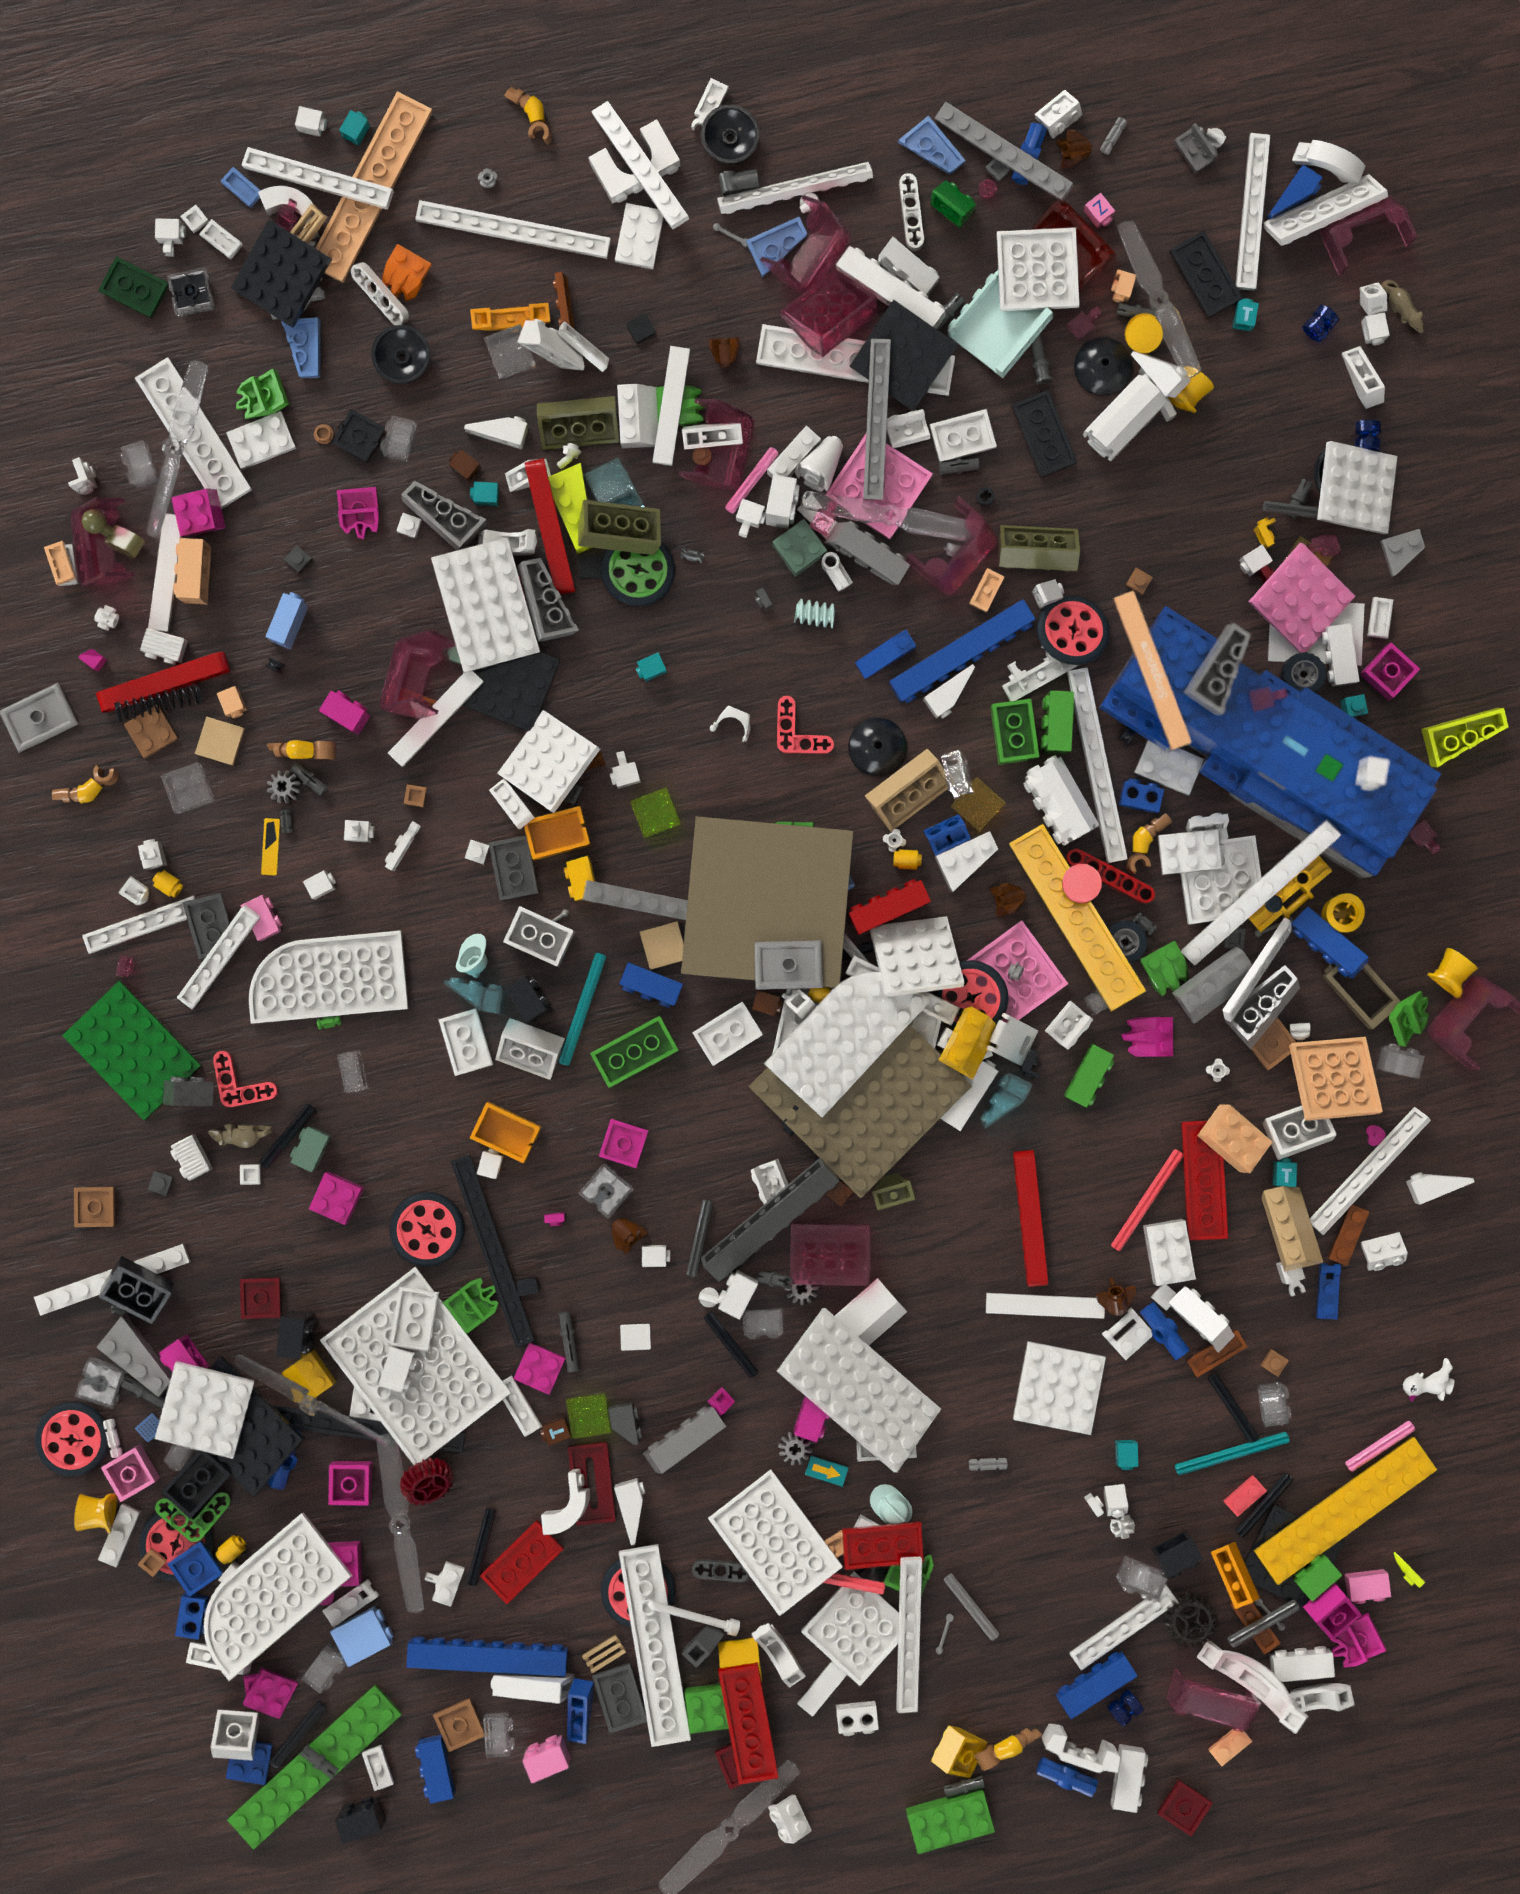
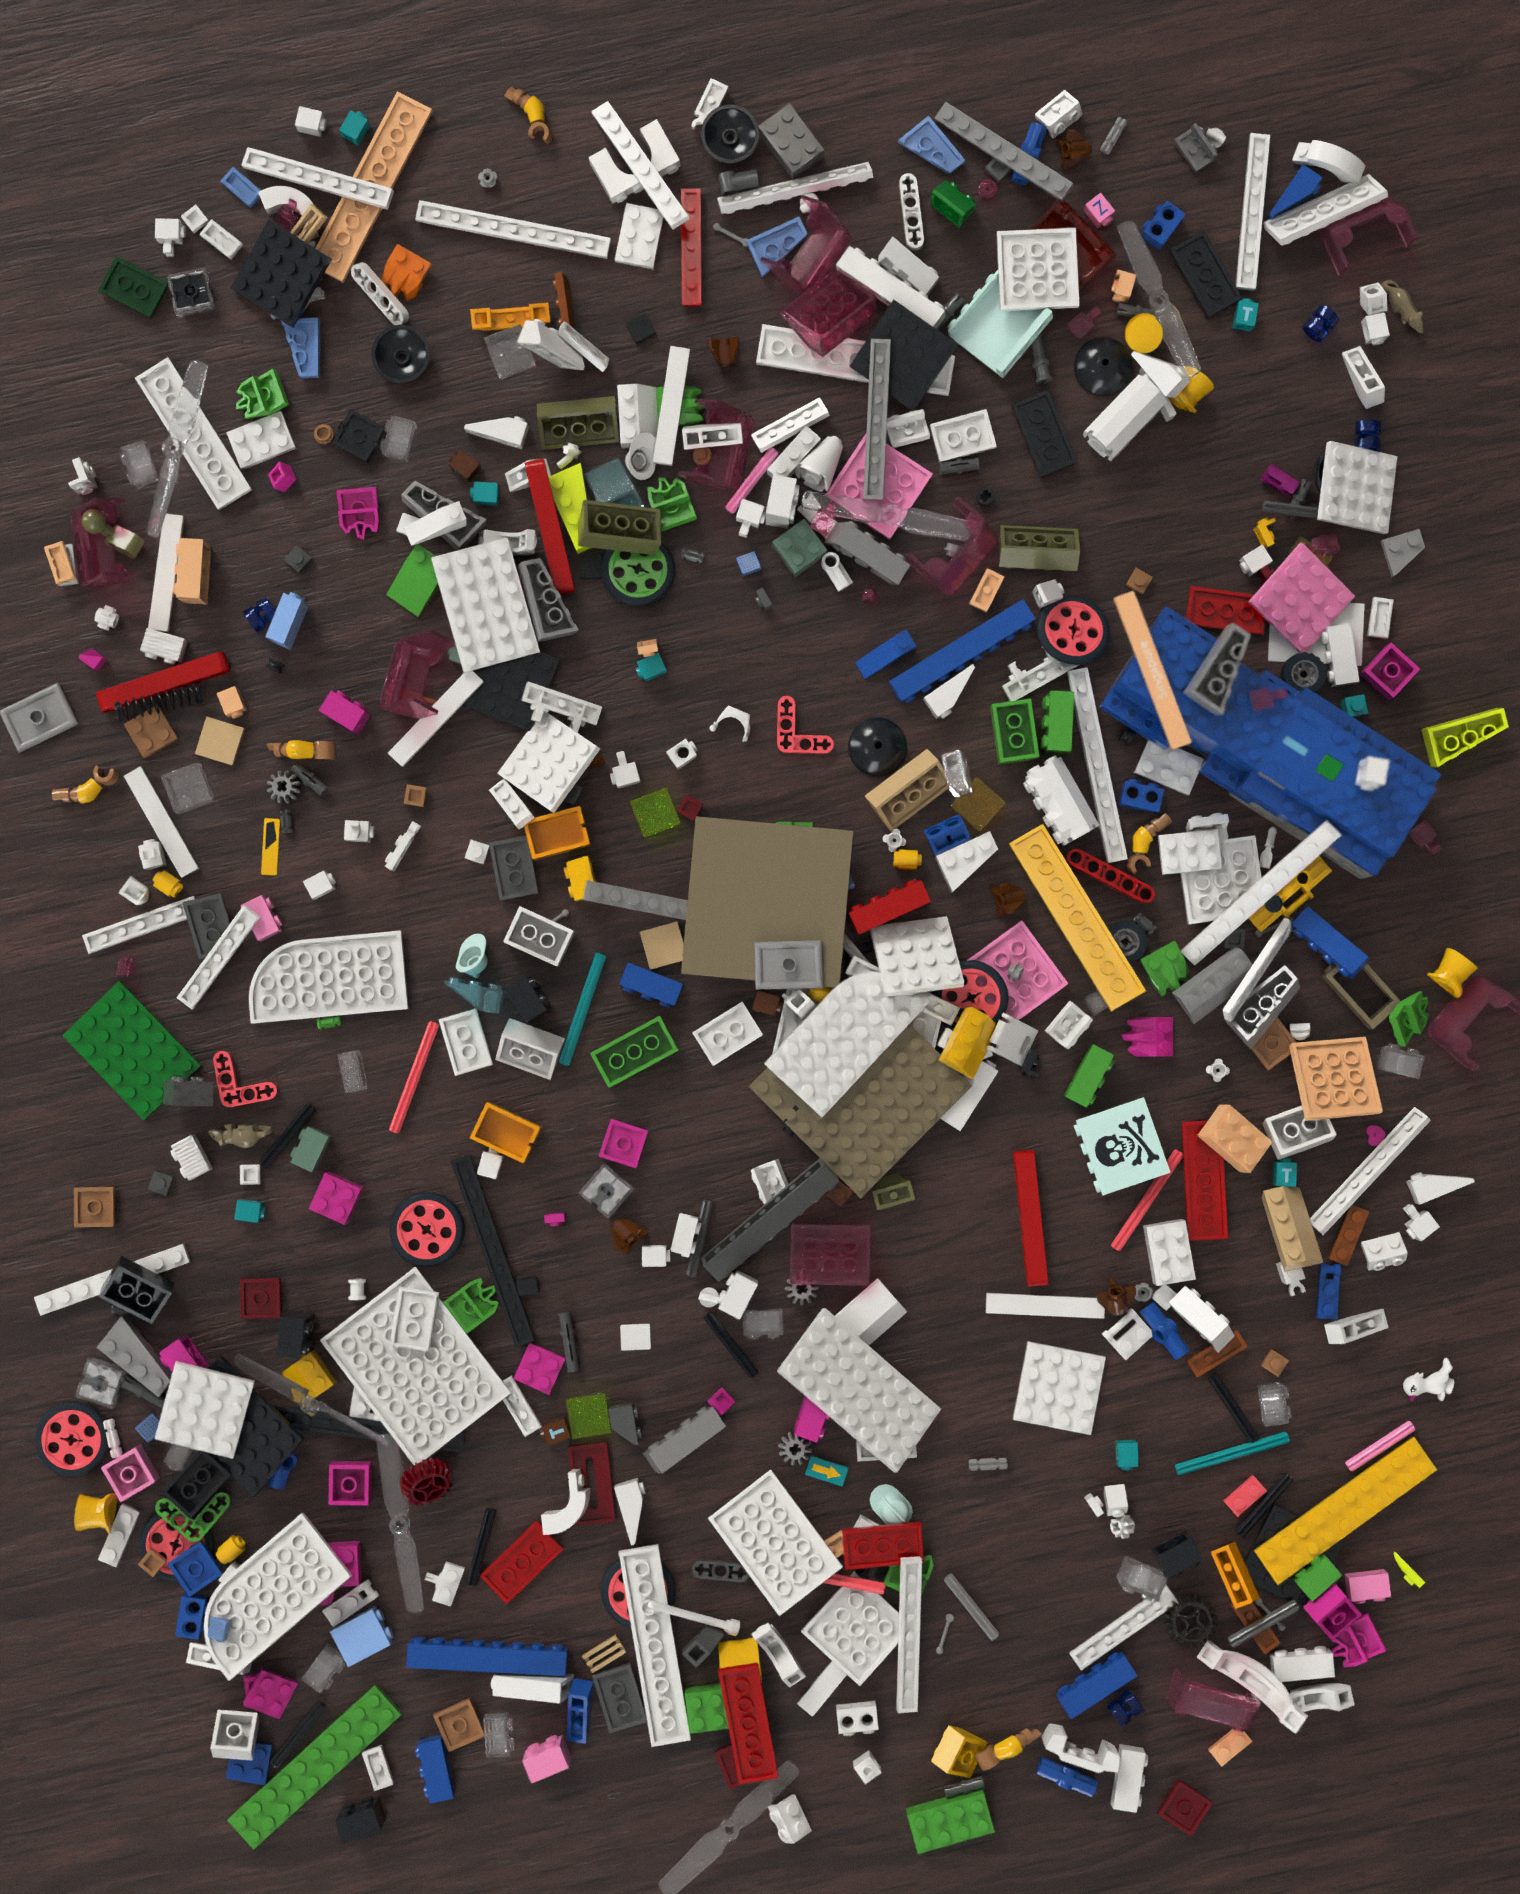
dark pink brick [171,489,225,537] -> none
dark grey pin [300,1744,339,1779] -> none
white brick [379,1346,417,1393] -> none
dark grey pin [757,1271,793,1289] -> none
light aqua piece [794,599,835,629] -> none
clear light blue slope [980,1073,1033,1128] -> none
coral tile [1062,864,1102,903] -> none
yellow hat [1321,893,1365,933] -> none
none -> white tile [124,766,200,878]
none -> medium blue slope [207,1616,231,1641]
none -> teal brick [234,1199,266,1223]
none -> clear blue wheel [243,596,276,633]
none -> dark pink slope [268,461,296,492]
none -> white bush [348,1279,366,1300]
none -> bright green slope [386,544,439,618]
none -> coral axle [389,1021,439,1133]
none -> white slope [404,501,467,546]
none -> white hinge [521,682,602,733]
none -> white piece [625,432,656,480]
none -> light nougat plate [637,639,658,657]
none -> bright green plate [647,477,697,532]
none -> white brick [666,739,698,770]
none -> white bracket [671,1213,701,1258]
none -> dark red plate [677,794,703,821]
none -> red plate [681,189,702,307]
none -> medium blue slope [736,551,761,576]
none -> white plate [751,397,829,453]
none -> piece [758,103,824,180]
none -> white brick [853,1750,882,1784]
none -> clear pink plate [861,588,880,604]
none -> light aqua panel [1073,1097,1171,1196]
none -> light grey plate [1134,1283,1153,1302]
none -> blue brick [1141,201,1186,251]
none -> red tile [1186,586,1266,636]
none -> white piece [1259,827,1277,869]
none -> magenta arm [1261,464,1300,498]
none -> white slope [1324,1309,1388,1344]
none -> white brick [1403,1204,1440,1241]

